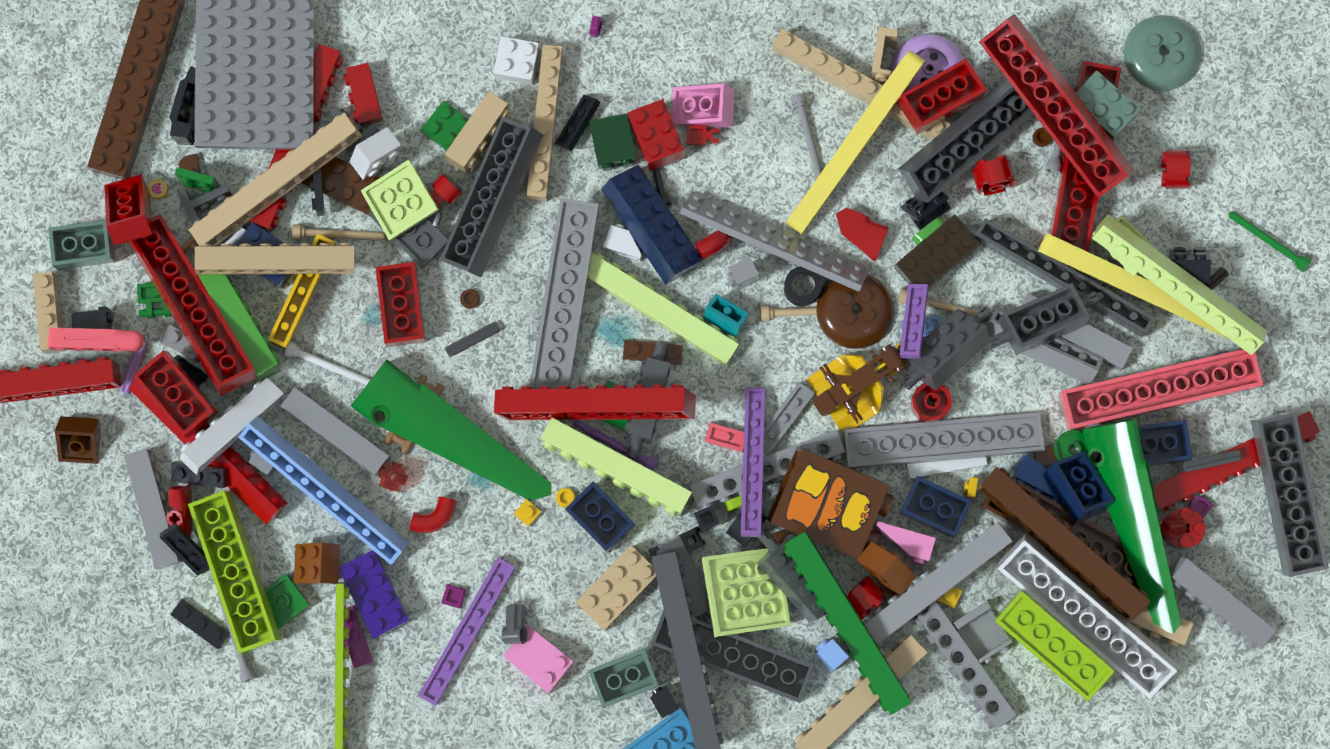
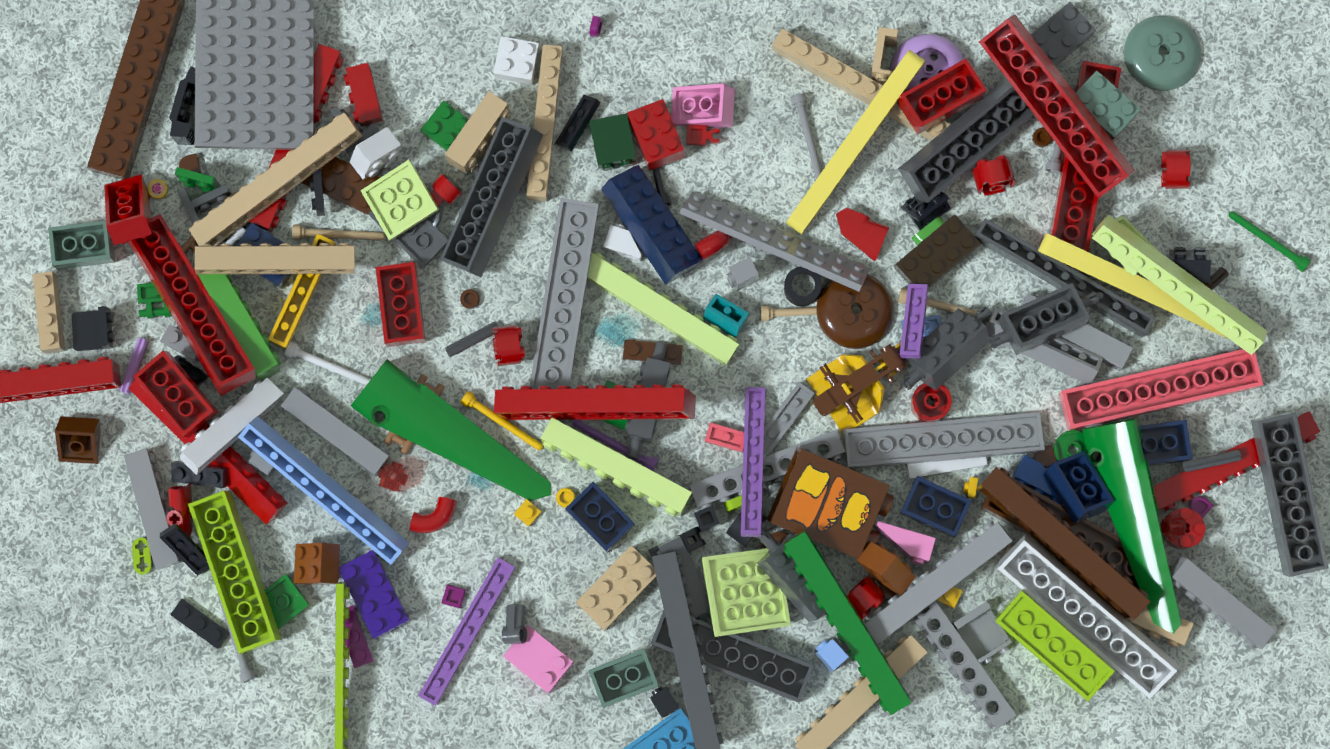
coral piece [48,328,145,352] -> none
none -> lime beam [132,537,153,575]
none -> yellow piece [460,390,543,450]
none -> red brick [492,325,525,367]
none -> dark grey brick [1031,2,1096,67]

